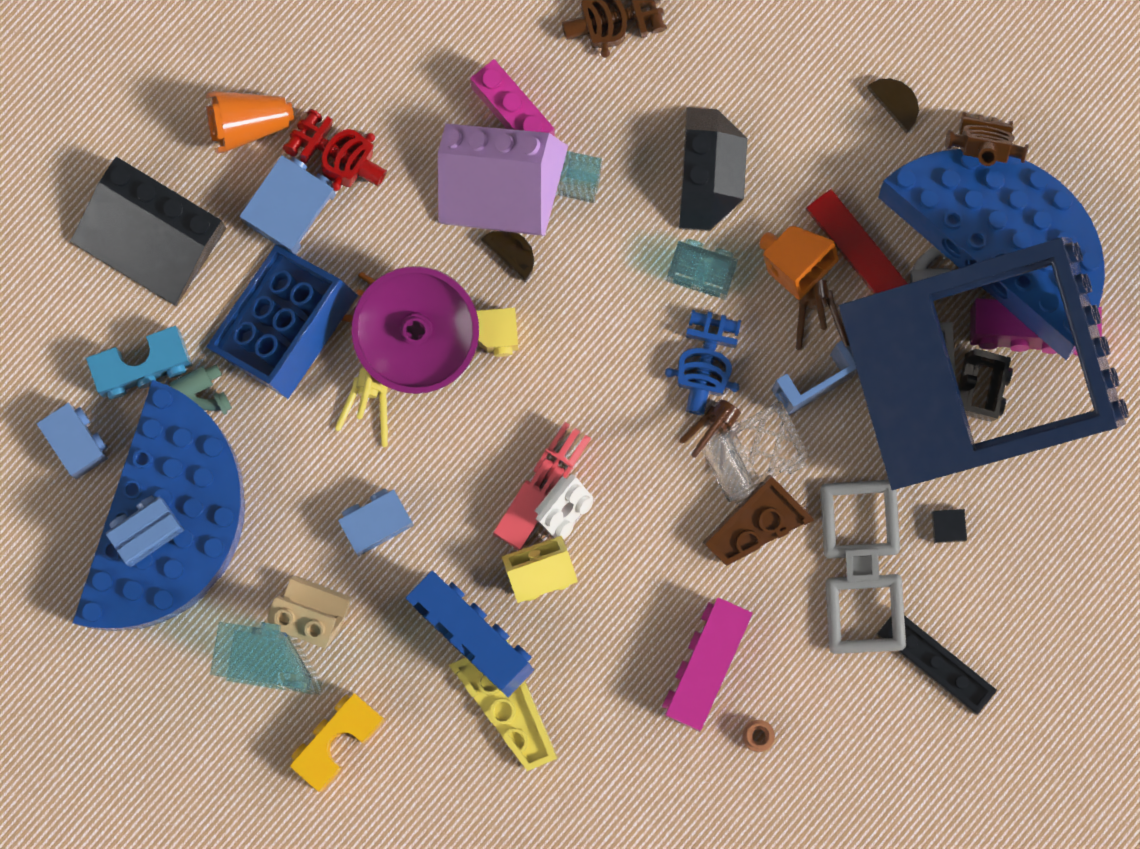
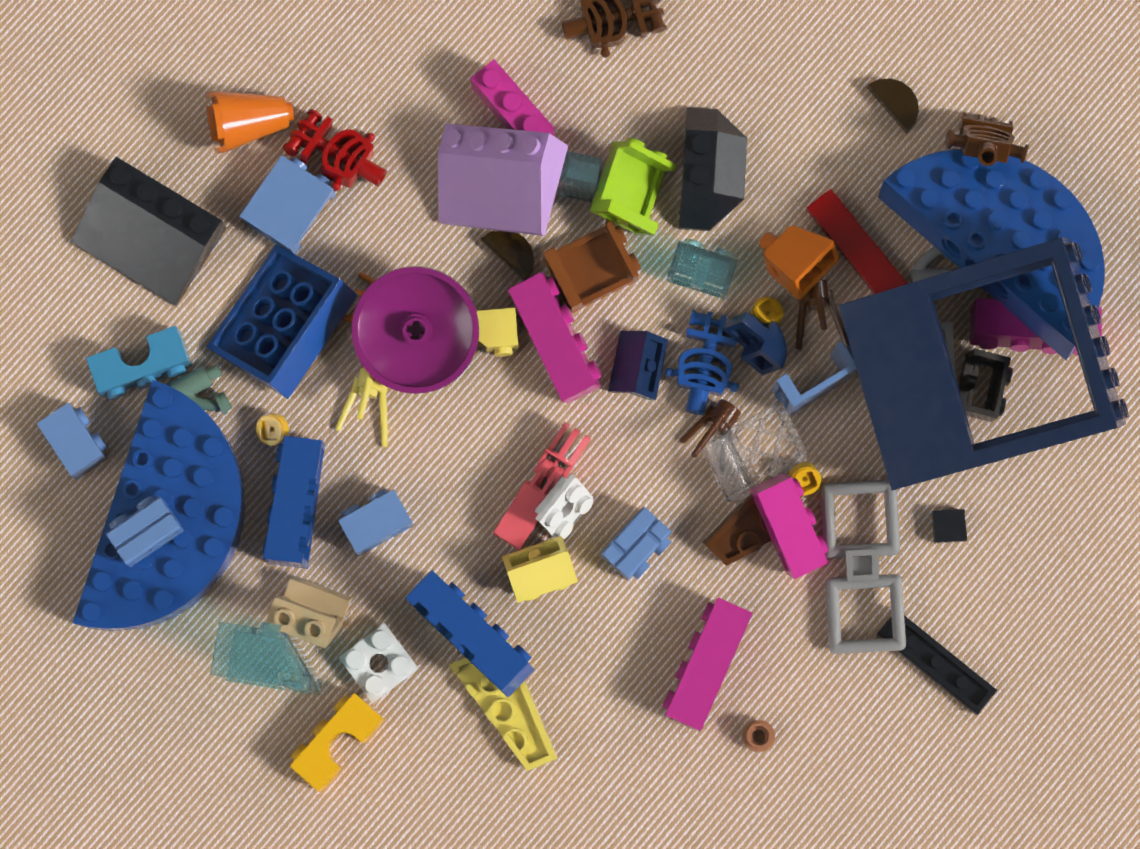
none -> yellow tile [256,413,289,446]
none -> blue wedge [263,436,325,569]
none -> white piece [338,623,419,704]
none -> dark pink brick [508,272,602,404]
none -> dark orange panel [543,220,641,313]
none -> lime panel [590,138,677,235]
none -> medium blue brick [600,506,672,581]
none -> dark blue panel [608,331,668,400]
none -> dark blue brick [723,312,787,375]
none -> yellow tile [750,297,784,325]
none -> dark pink brick [750,473,828,580]
none -> yellow tile [788,462,821,496]

